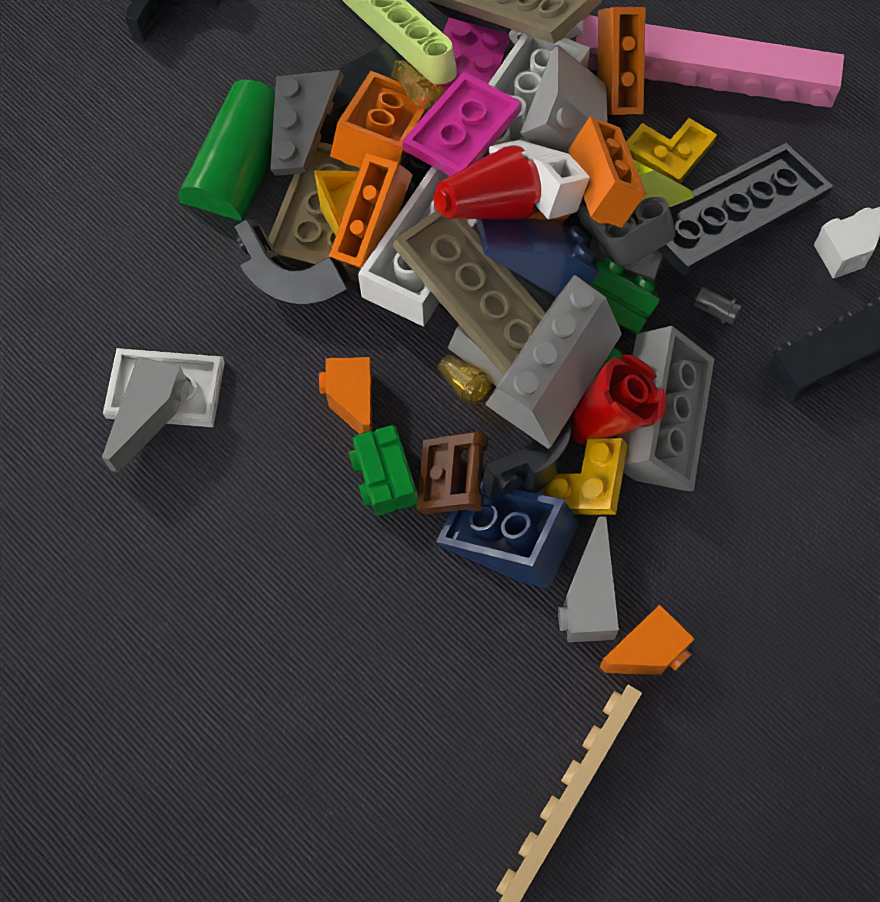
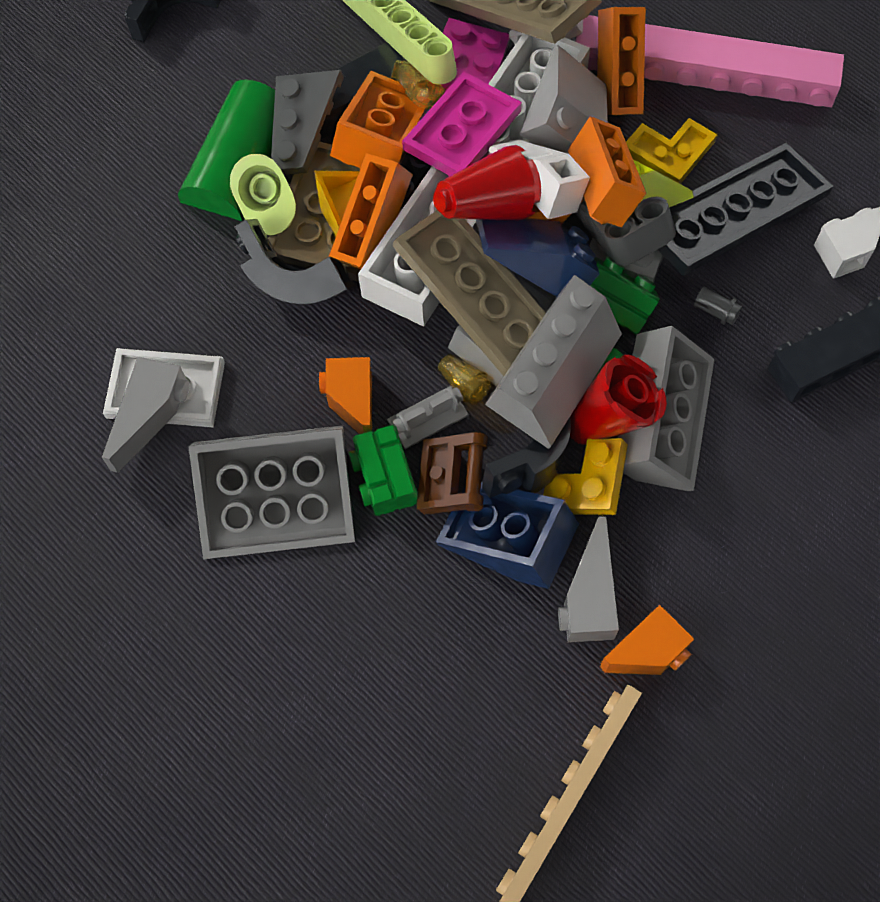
none -> light grey slope [189,425,355,559]
none -> yellowish green piece [230,154,296,236]
none -> light grey hinge [387,386,469,449]

